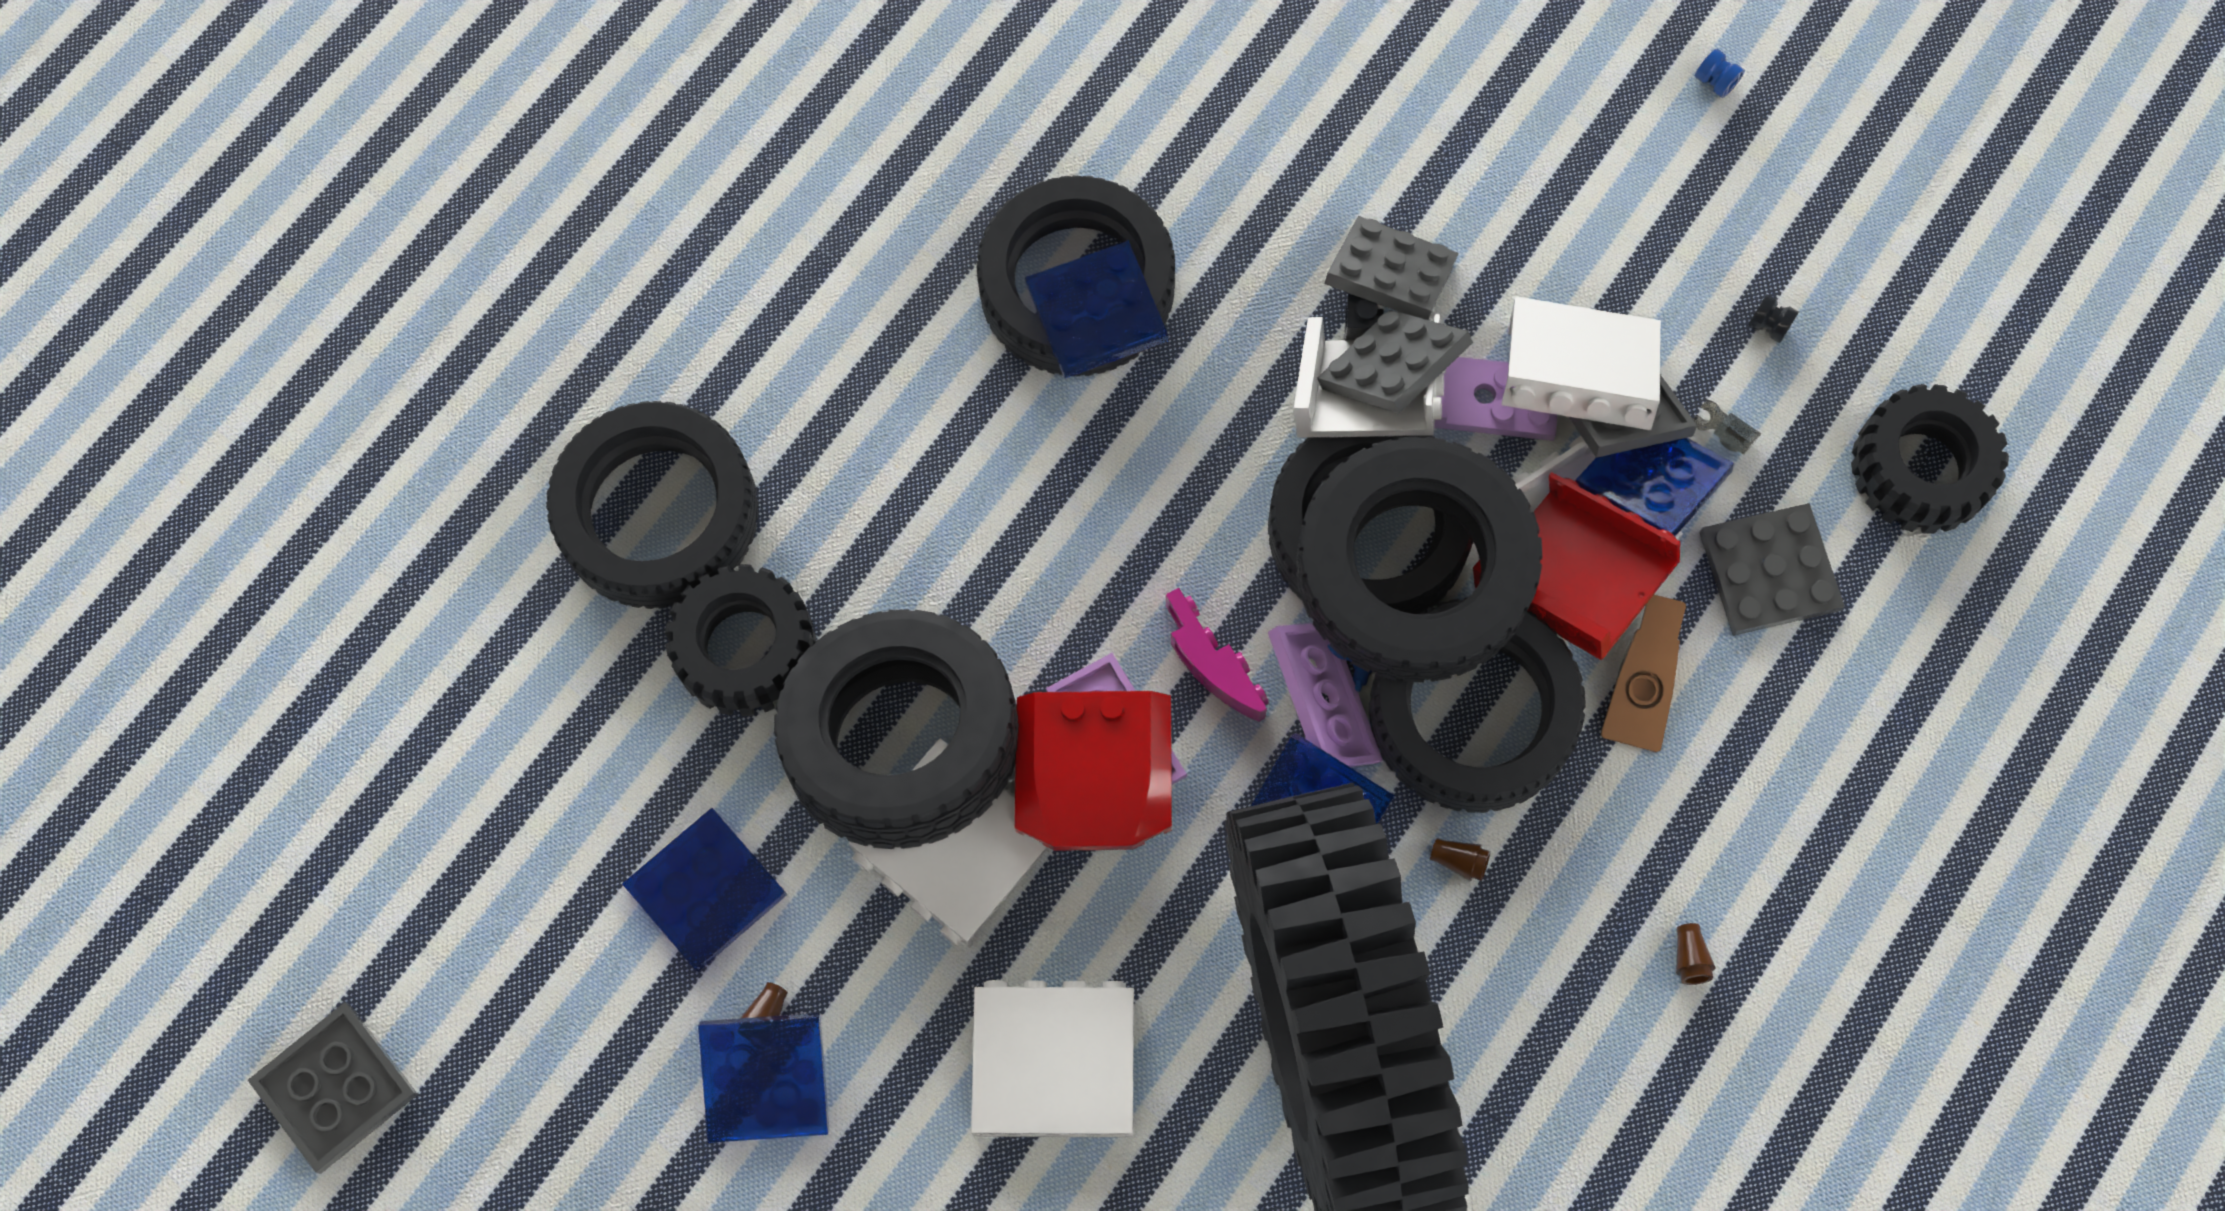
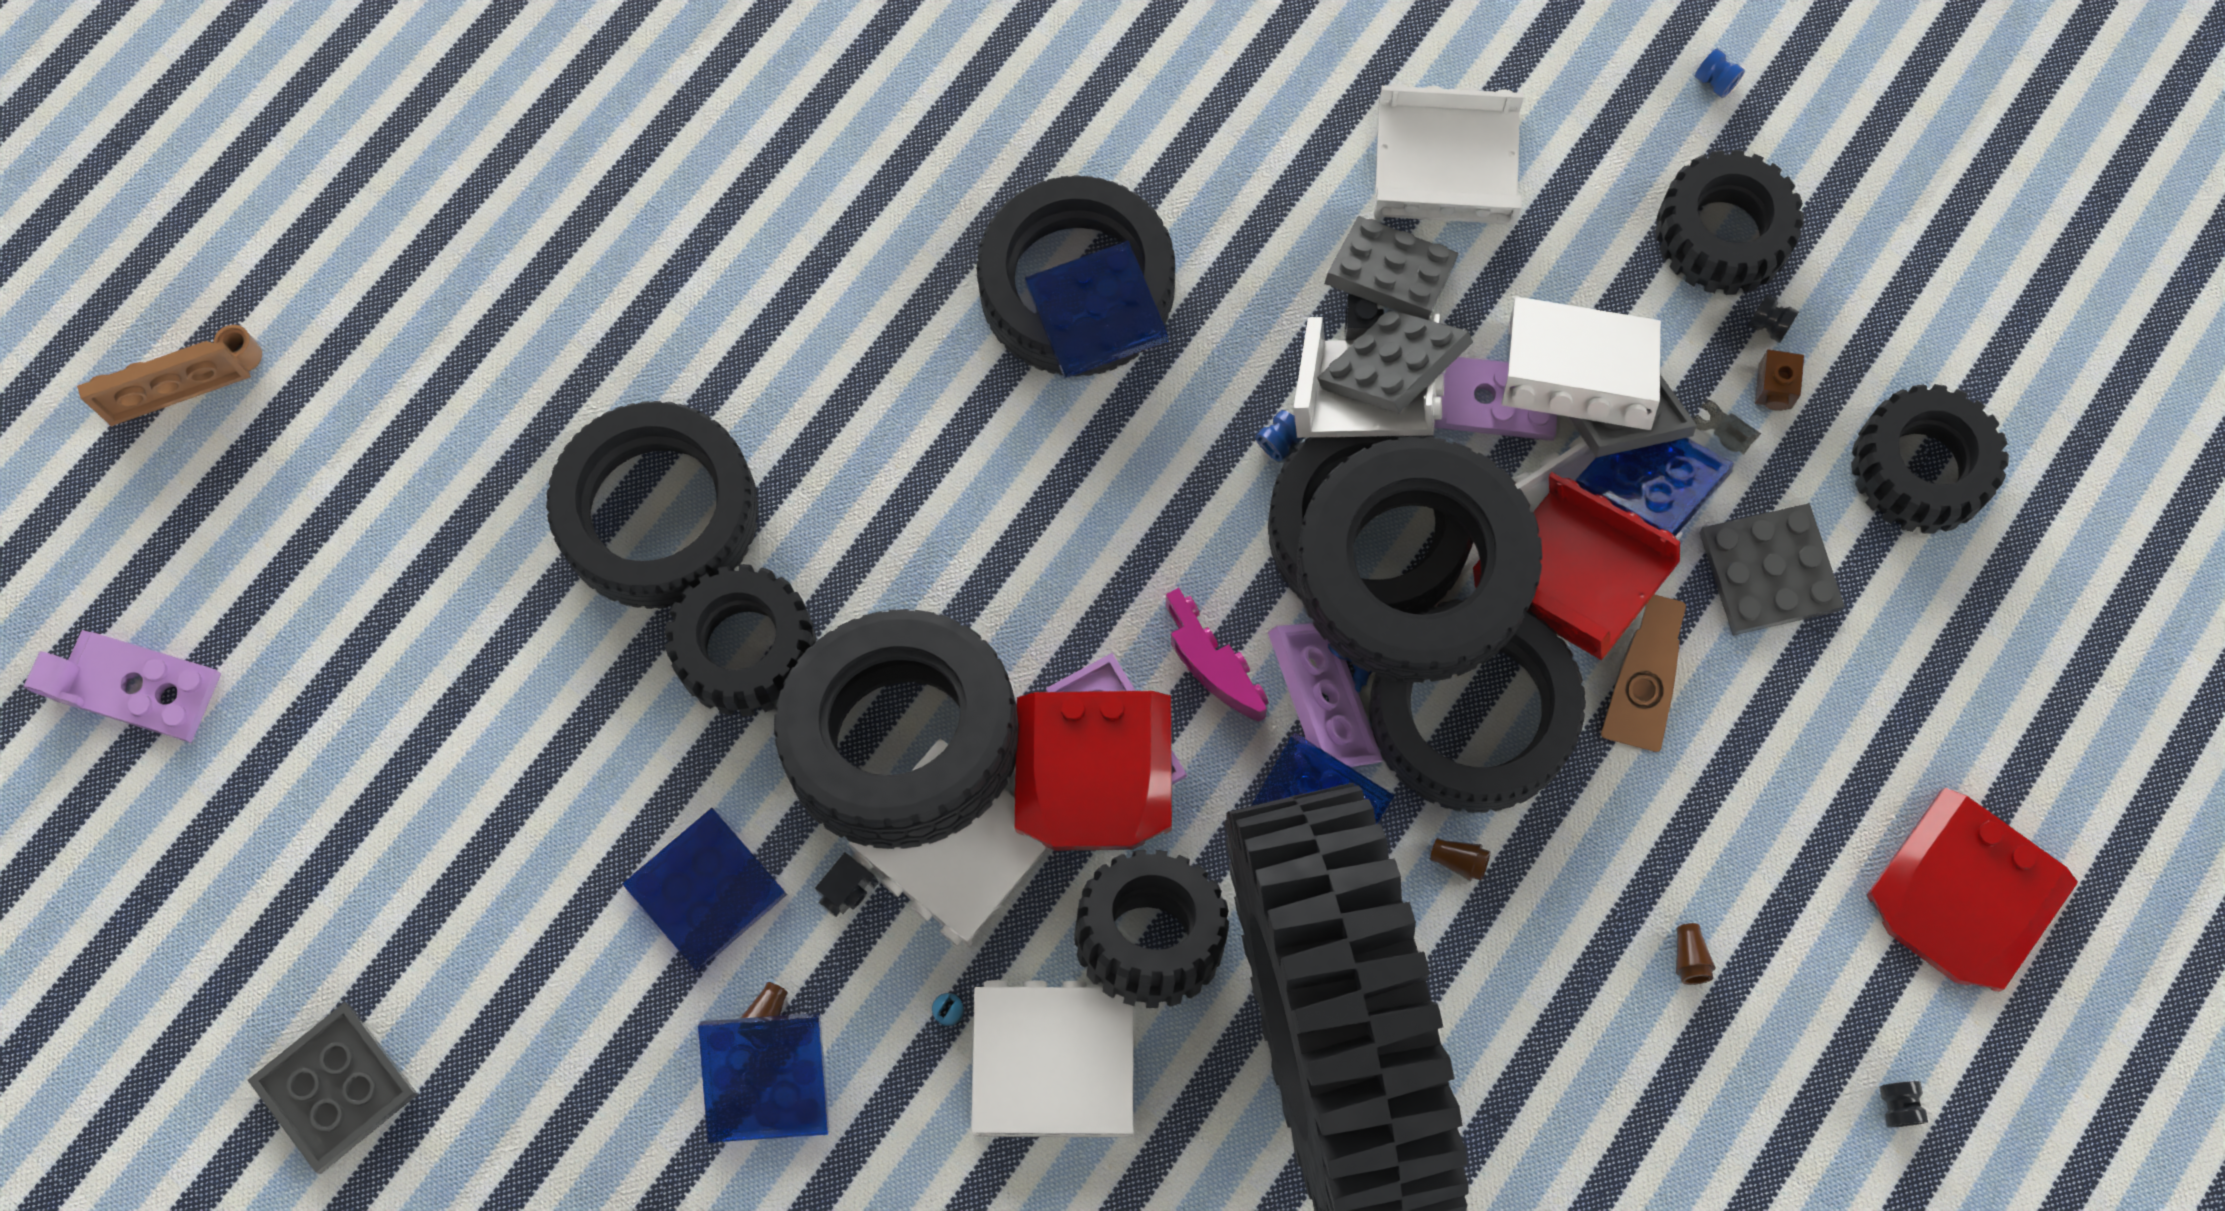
none -> lavender hinge [23,630,221,743]
none -> medium nougat hinge [77,324,262,426]
none -> black brick [815,852,879,917]
none -> dark azure hinge [932,993,964,1026]
none -> black tyre [1074,850,1229,1008]
none -> blue wheel [1255,410,1304,461]
none -> white panel [1374,84,1524,225]
none -> black tyre [1655,150,1804,295]
none -> reddish brown brick [1755,349,1804,411]
none -> red wedge [1866,787,2078,992]
none -> black wheel [1879,1081,1928,1128]

